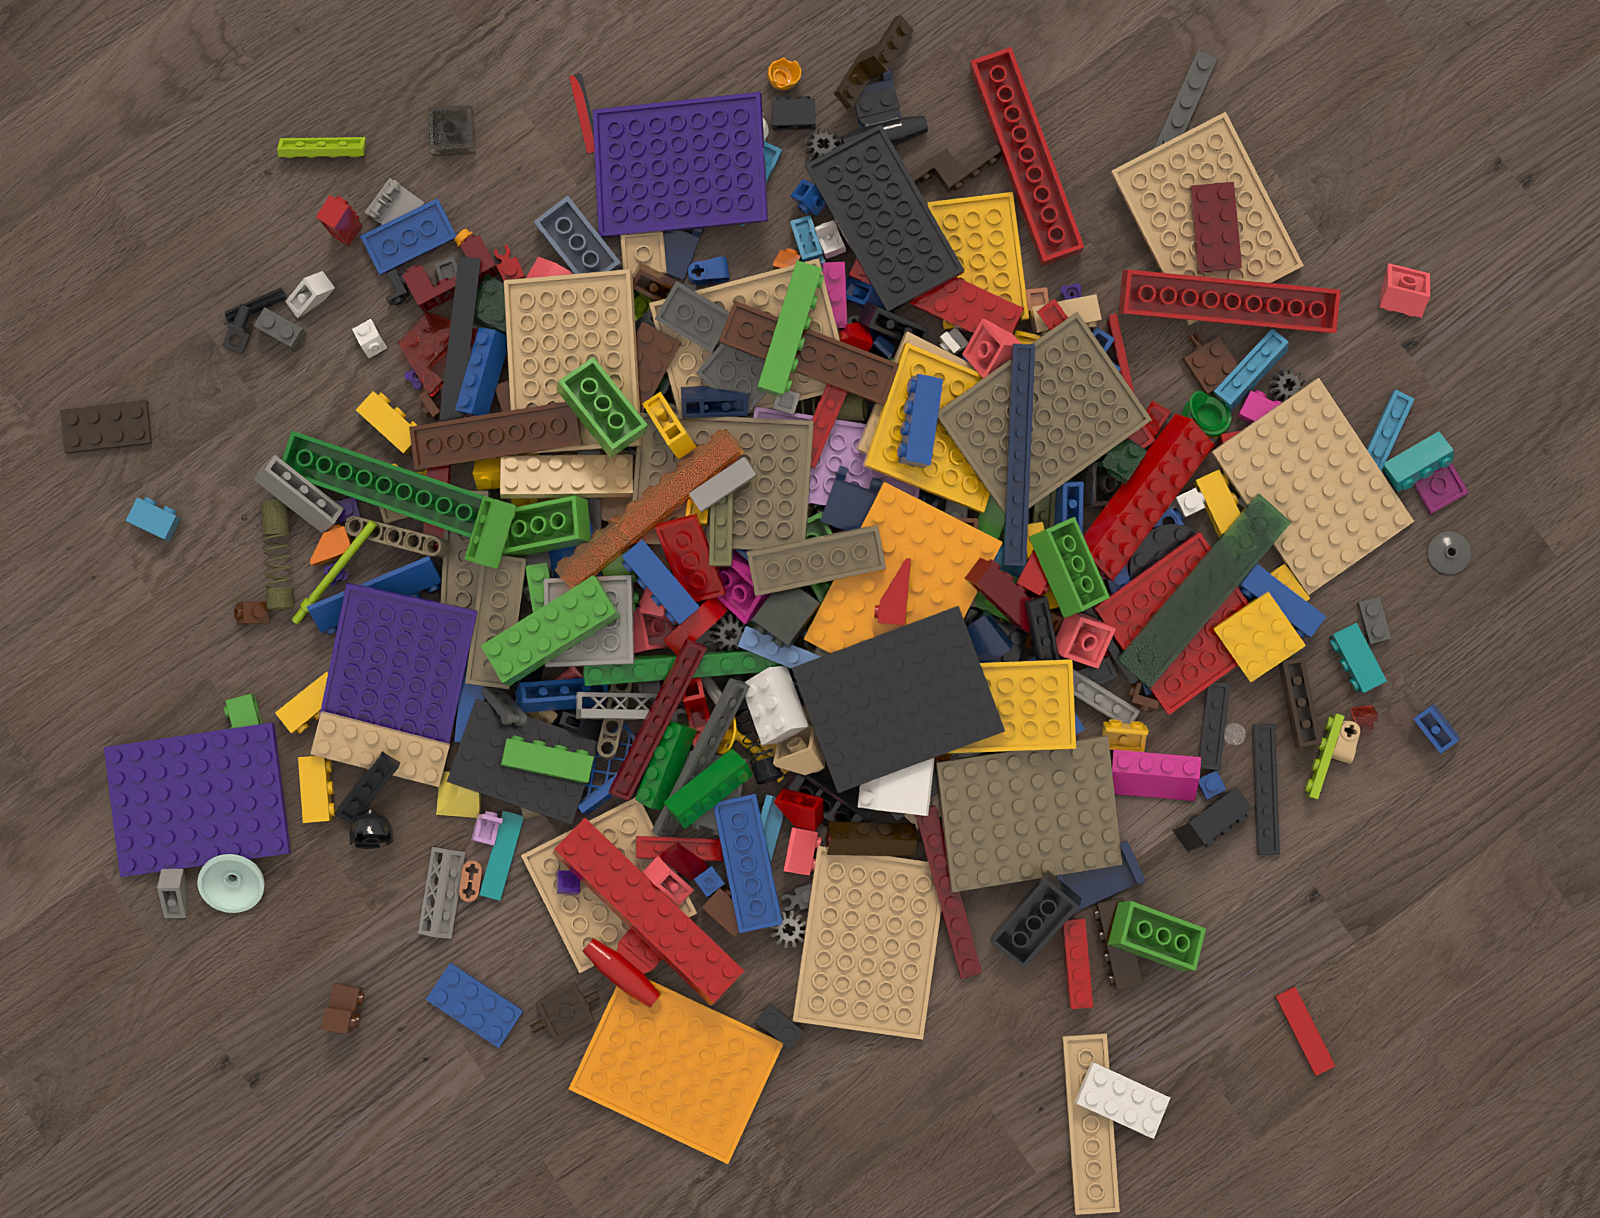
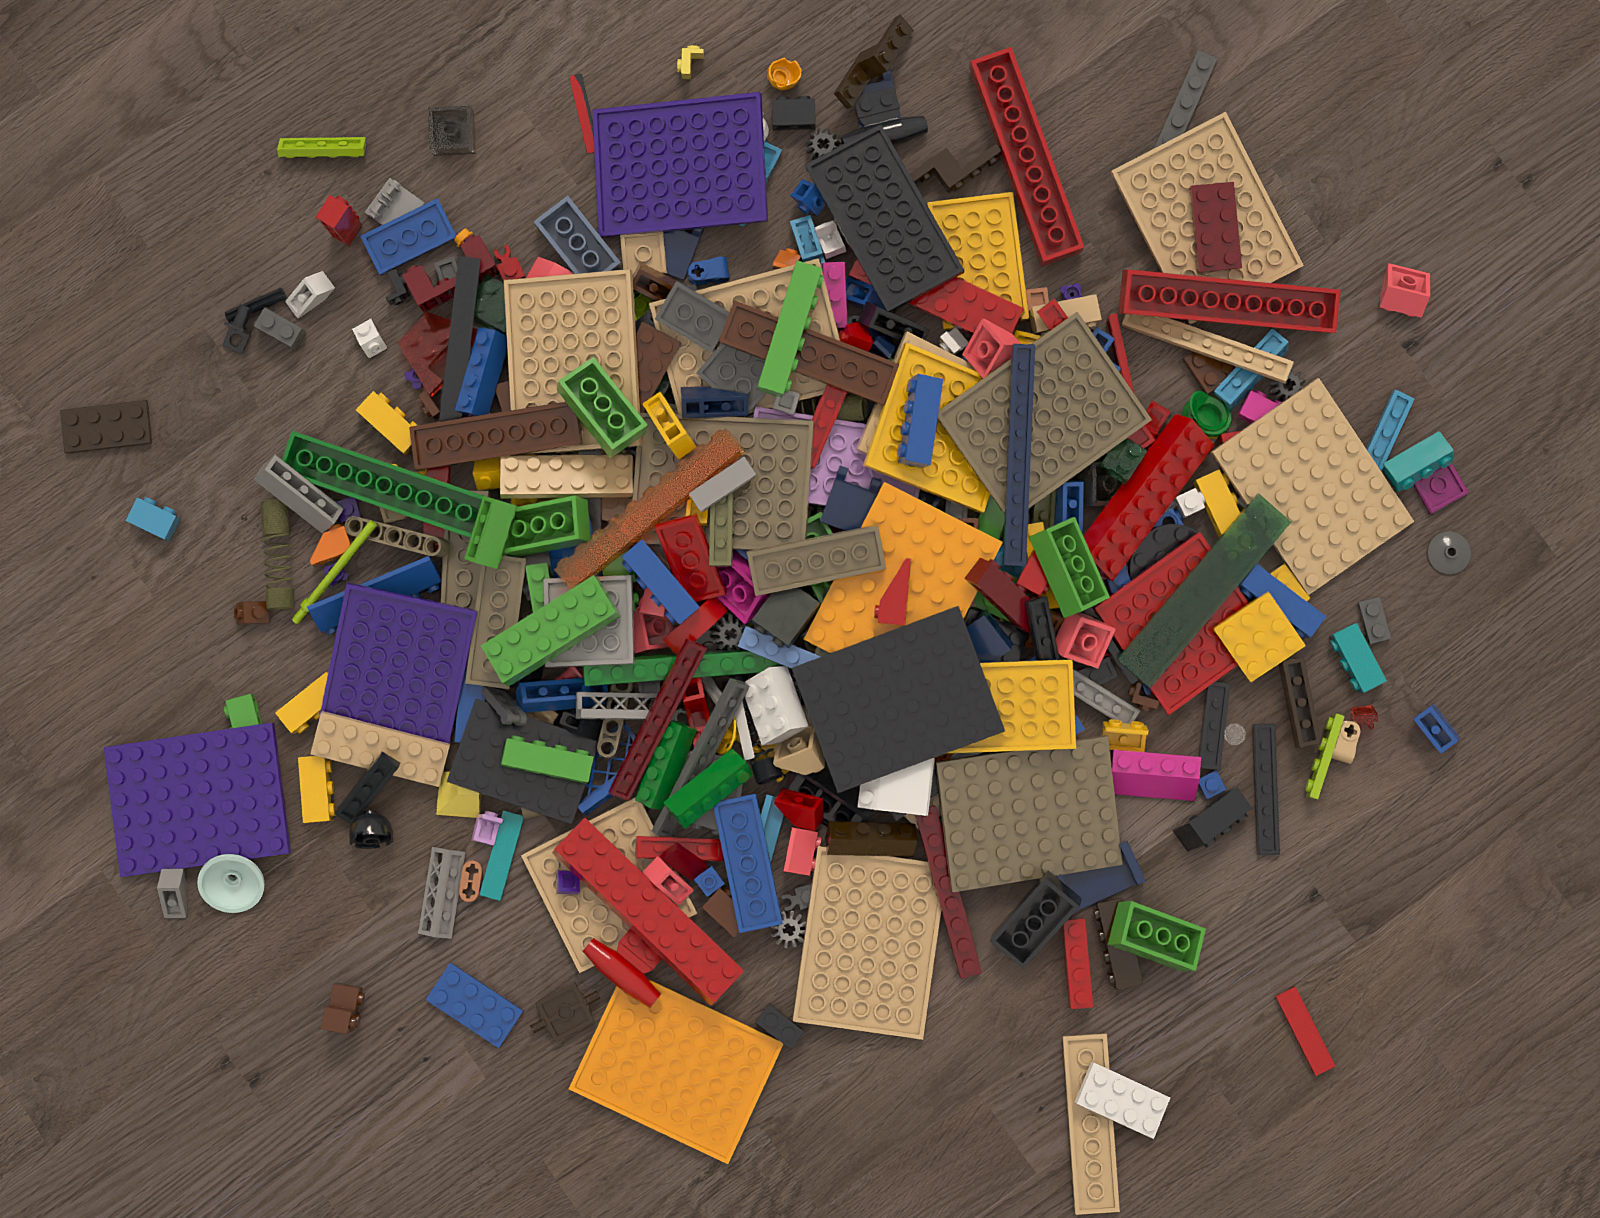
none -> light yellow bracket [677,45,704,80]
none -> white sticker [735,702,755,760]
none -> tan plate [1122,314,1294,384]

